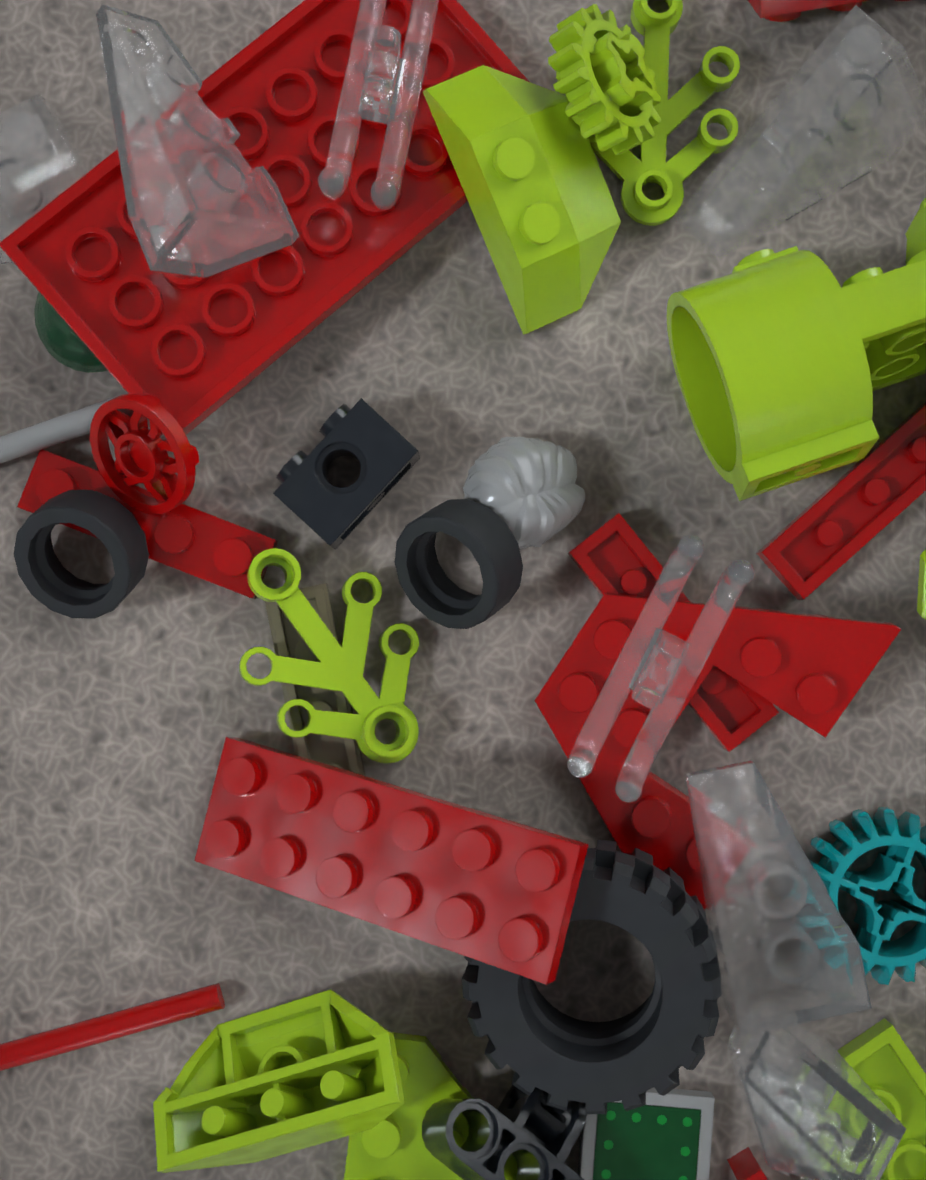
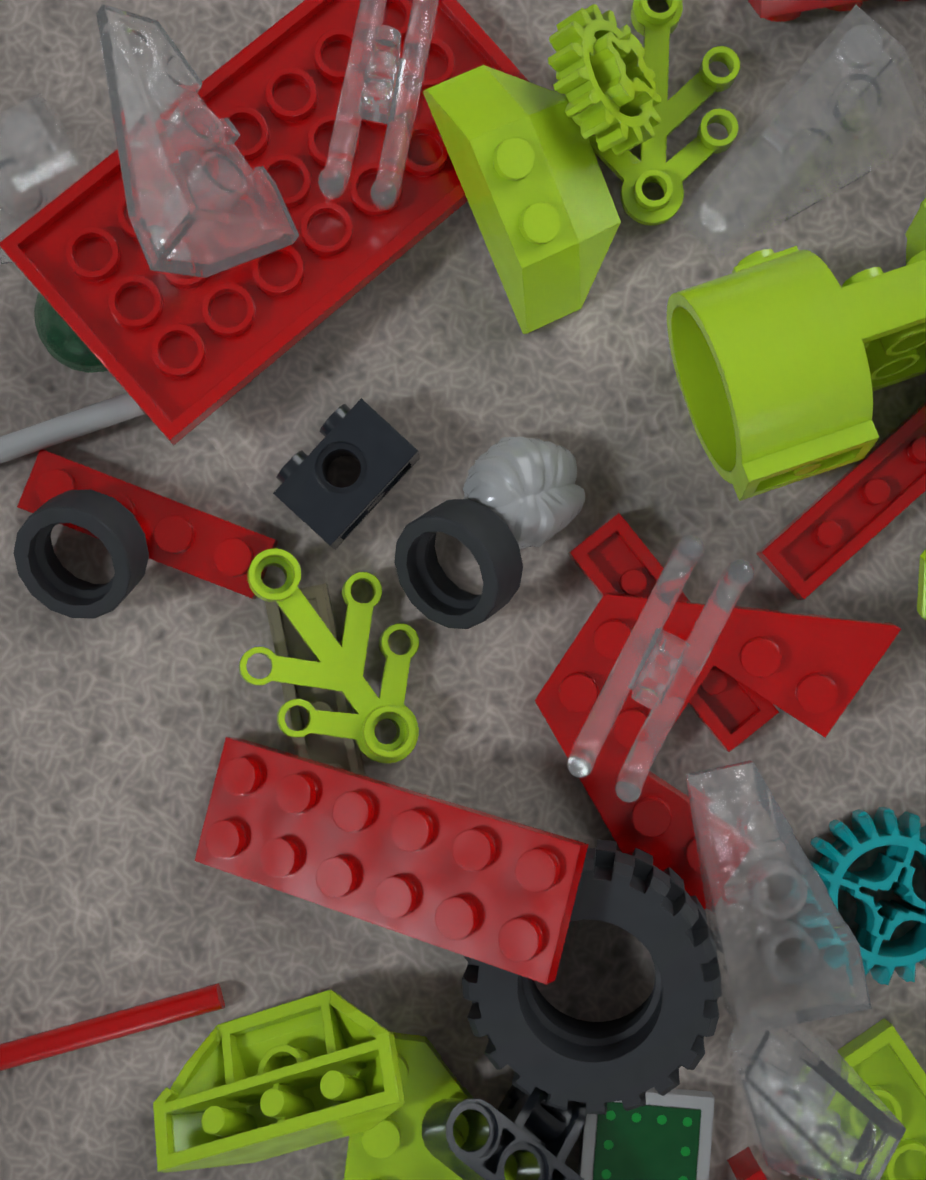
red wheel [90,394,199,515] -> none

